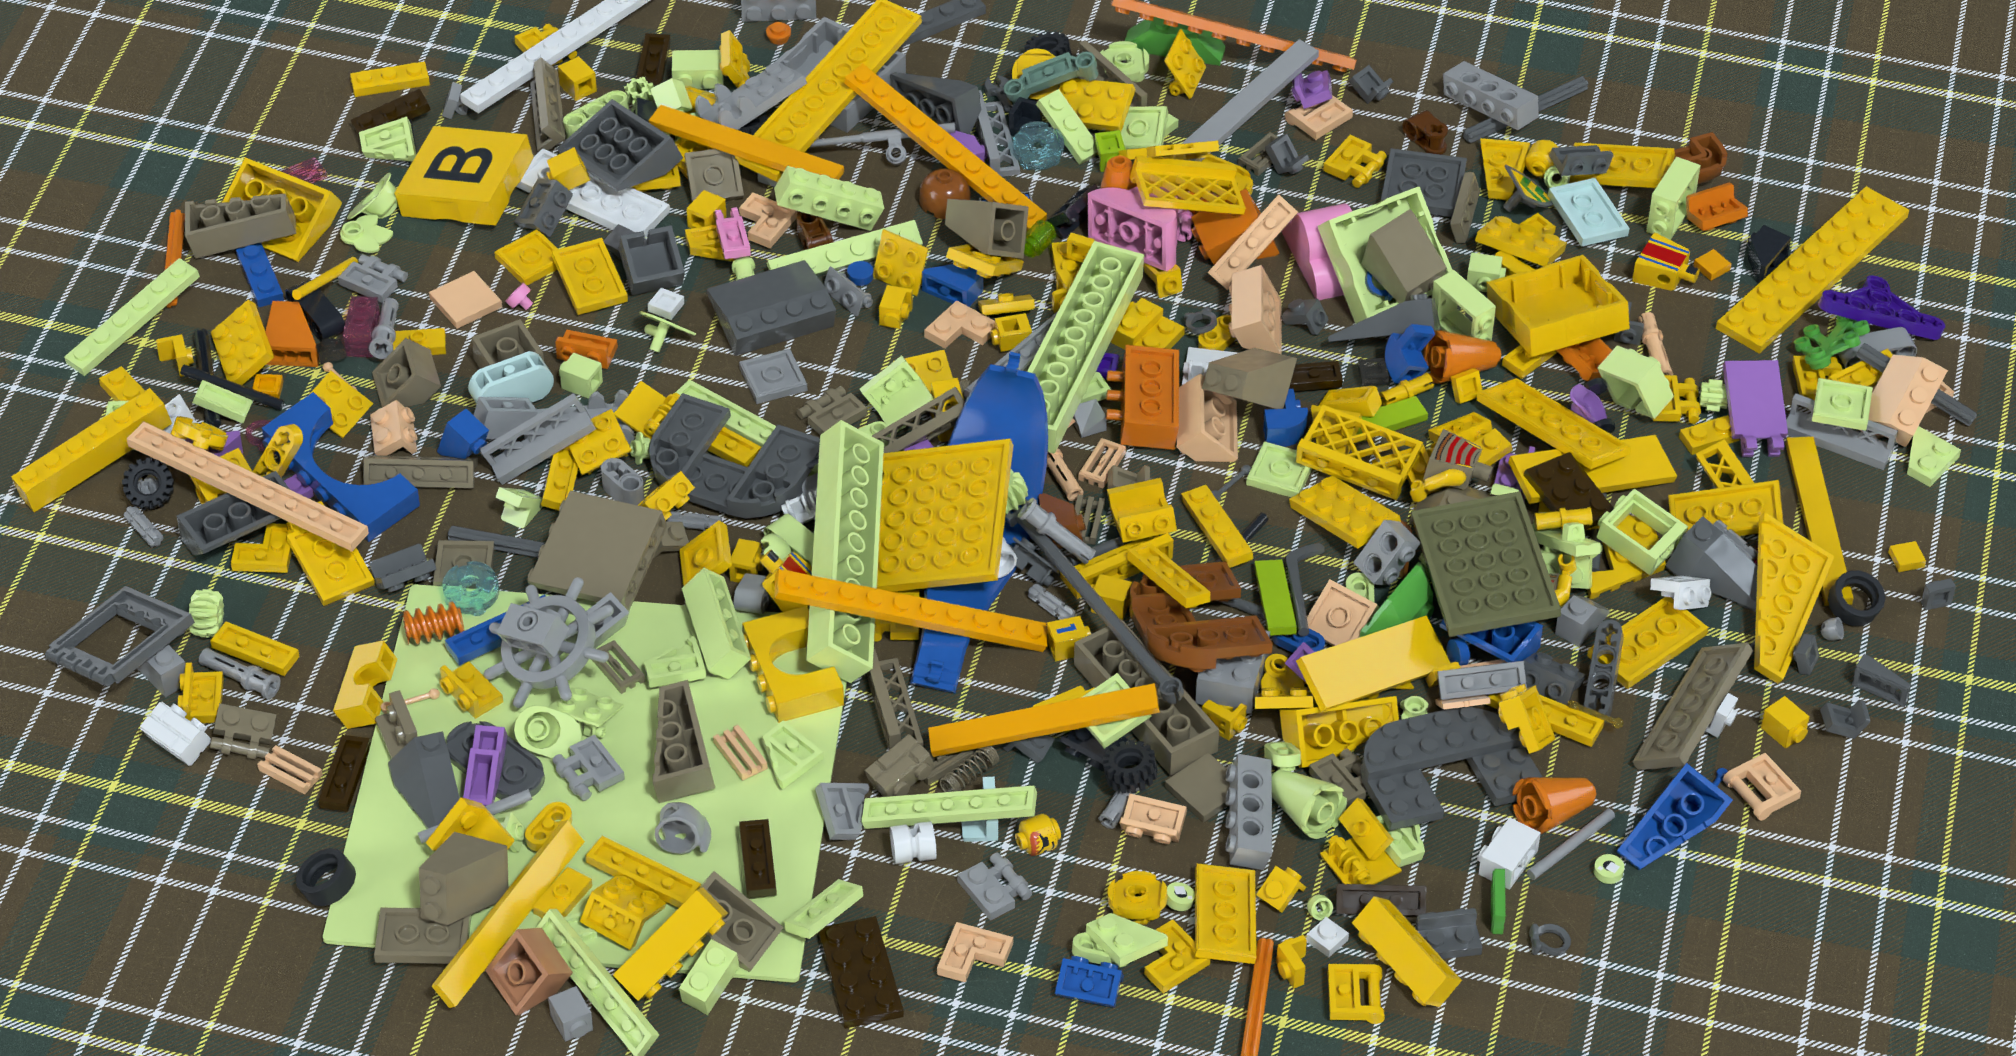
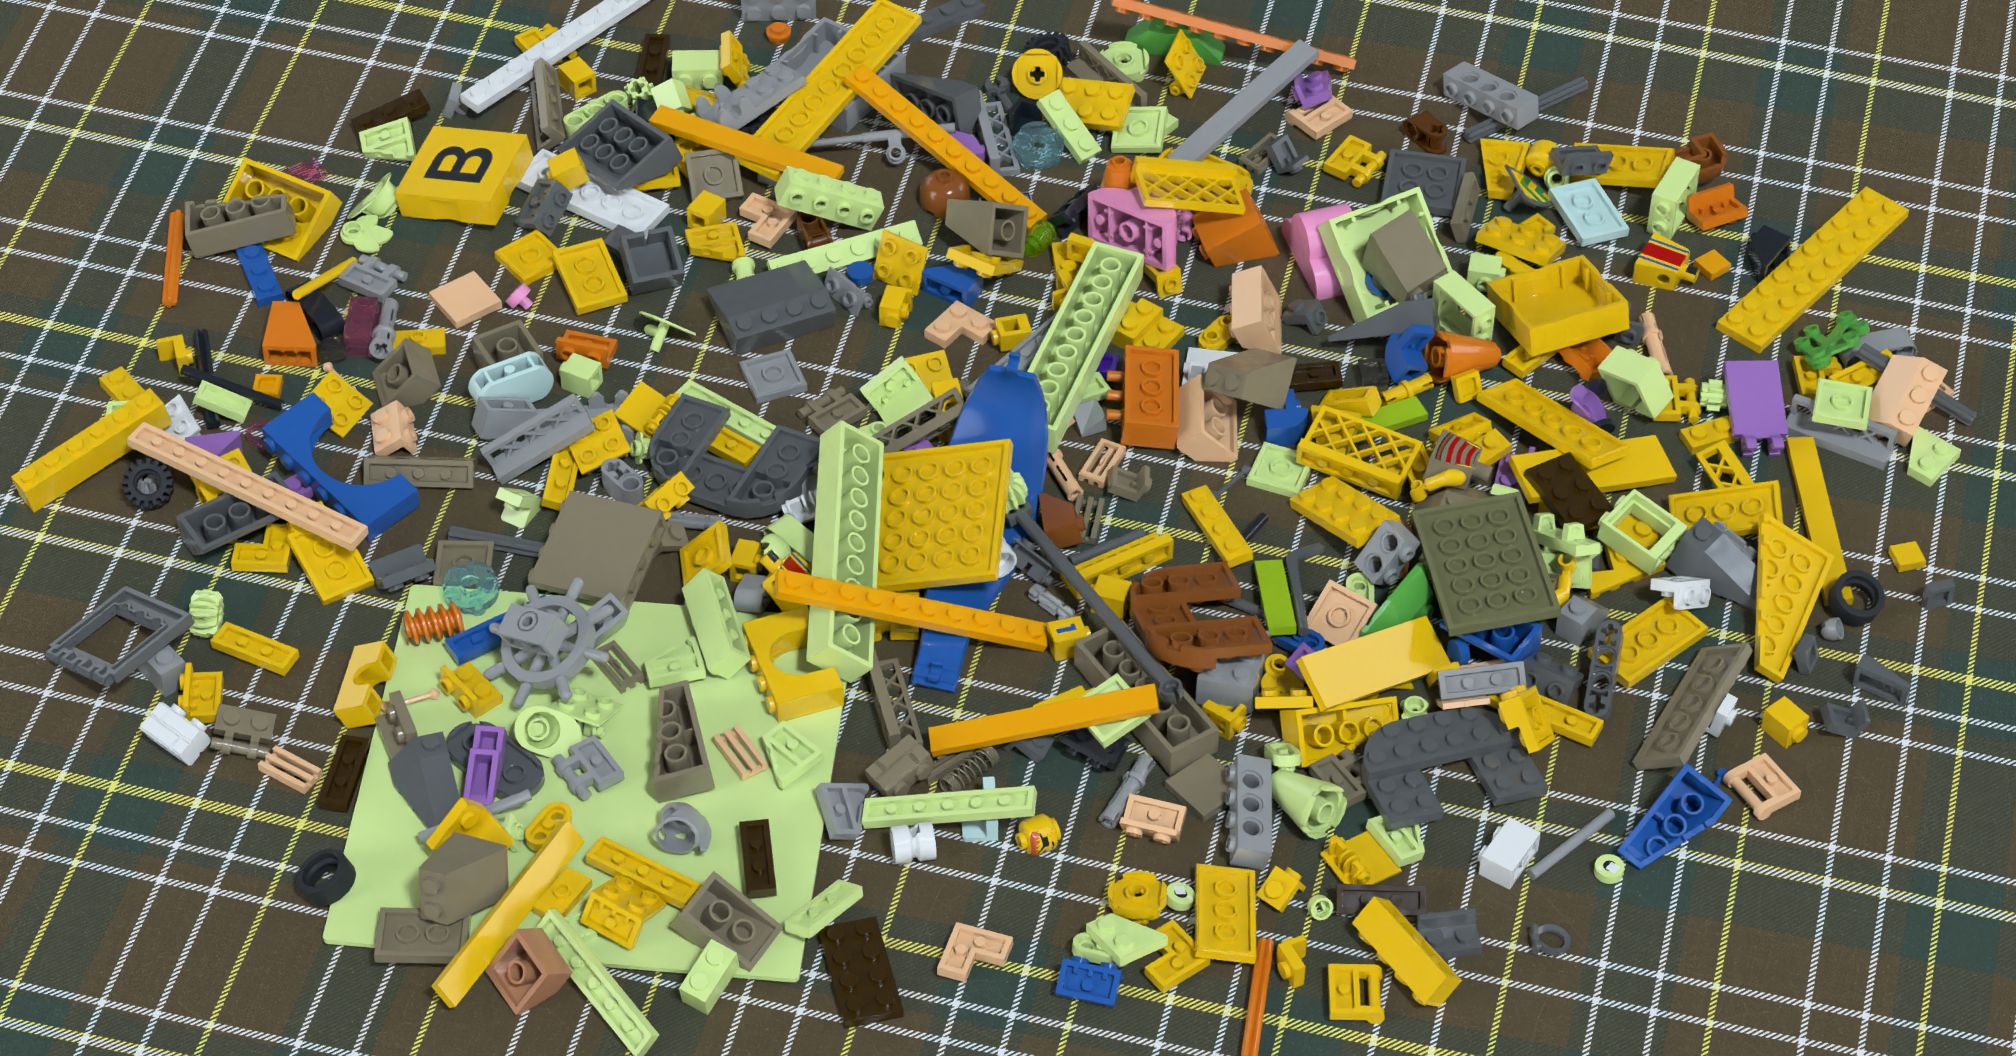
yellowish green plate [64,258,200,376] -> none
light grey axle [124,506,164,547] -> none
yellow plate [171,416,228,451] -> none
light grey pin [199,648,281,699] -> none
yellow plate [211,299,274,385] -> none
yellow beam [252,424,303,478] -> none
yellow plate [350,61,430,97] -> none
blue slope [437,409,489,459] -> none
light grey brick [548,986,593,1042] -> none
yellow brick [613,887,728,1001] -> none
white plate [648,288,684,320] -> none
bright pink hinge [715,207,751,259] -> none
light grey plate [957,853,1032,921] -> none
yellow plate [978,293,1035,315] -> none
sand green plate [1004,52,1098,105] -> none
light grey pin [1018,498,1096,564] -> none
lime bracket [1095,130,1126,172] -> none
black tyre [1103,740,1158,793] -> none
yellow panel [1107,478,1177,543] -> none
yellow wing [1119,141,1219,160] -> none
yellow plate [1127,544,1211,608] -> none
dark grey piece [1184,307,1217,334] -> none
light nougat tile [1208,195,1298,290] -> none
white plate [1306,917,1349,957] -> none
yellow plate [1338,798,1394,861] -> none
dark grey bracket [1349,65,1394,104] -> none
bright green tile [1491,869,1506,934] -> none
orange cone [1512,777,1596,835] -> none
yellow pin [1534,507,1593,531] -> none
clear yellow hinge [1567,700,1624,729] -> none
dark purple beam [1818,275,1945,340] -> none

